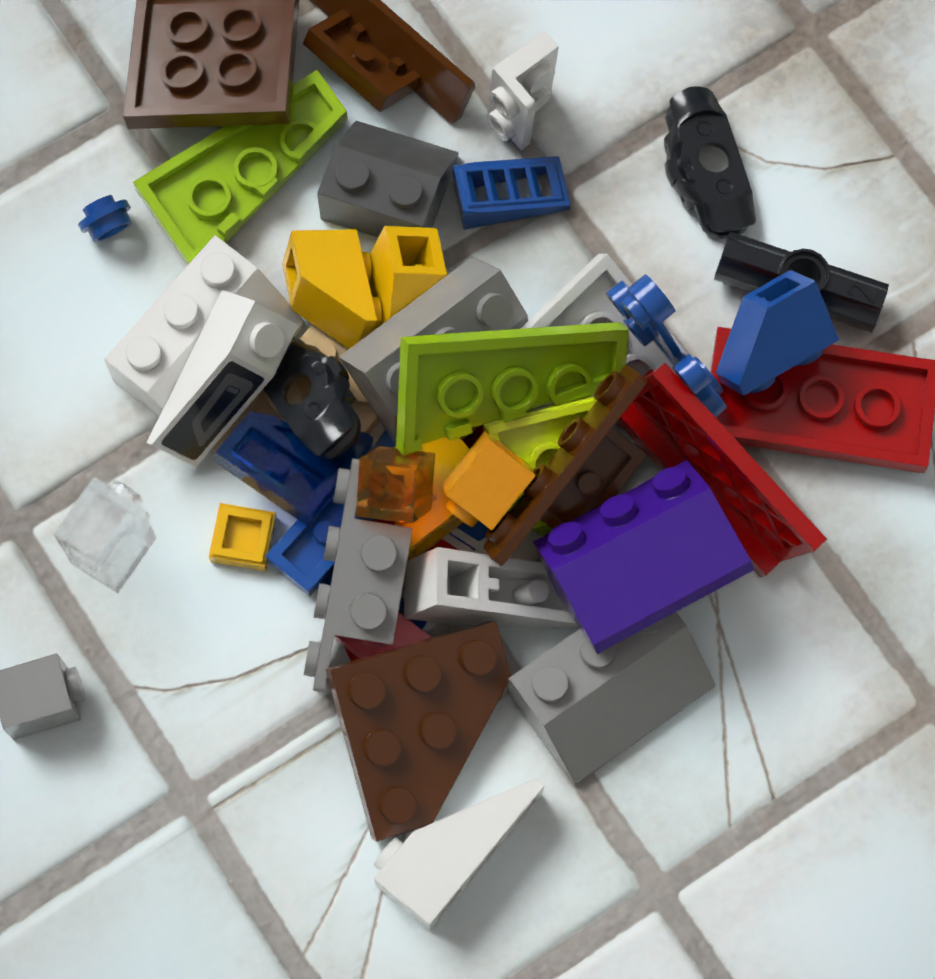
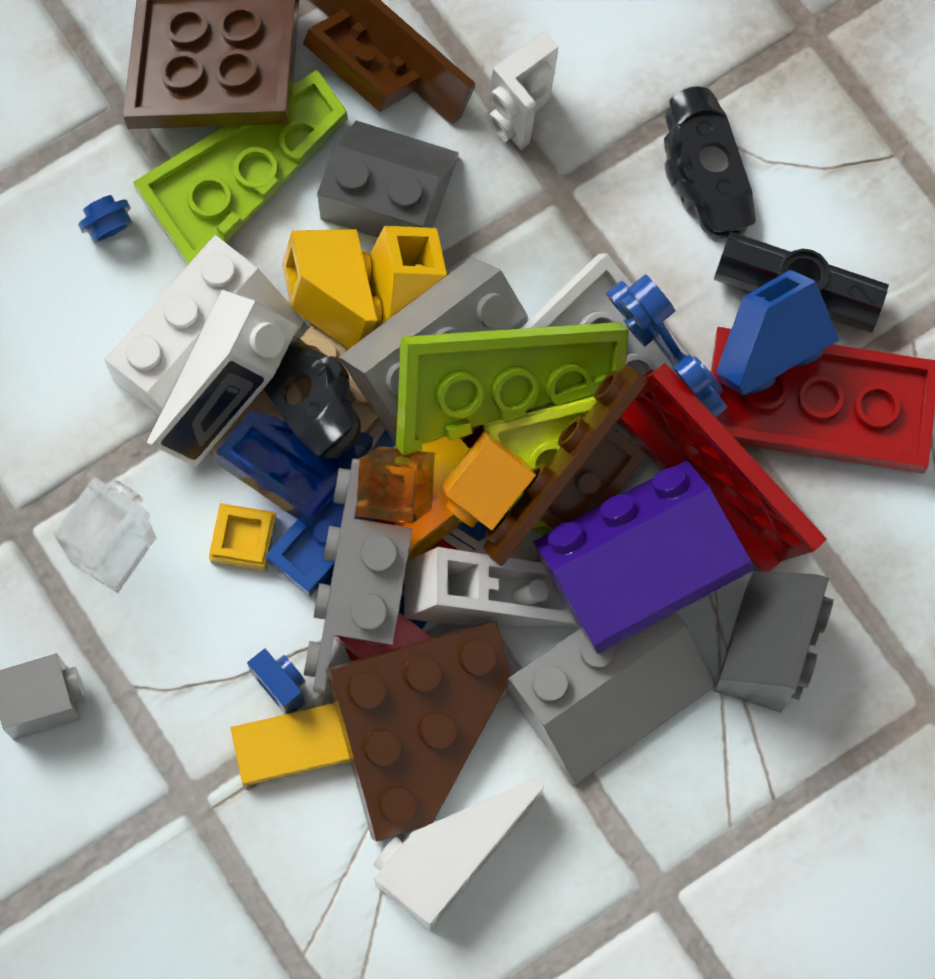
blue slope [453,156,571,230] -> none
none -> yellow tile [230,703,350,787]
none -> blue plate [247,648,306,714]
none -> dark grey slope [714,571,834,713]

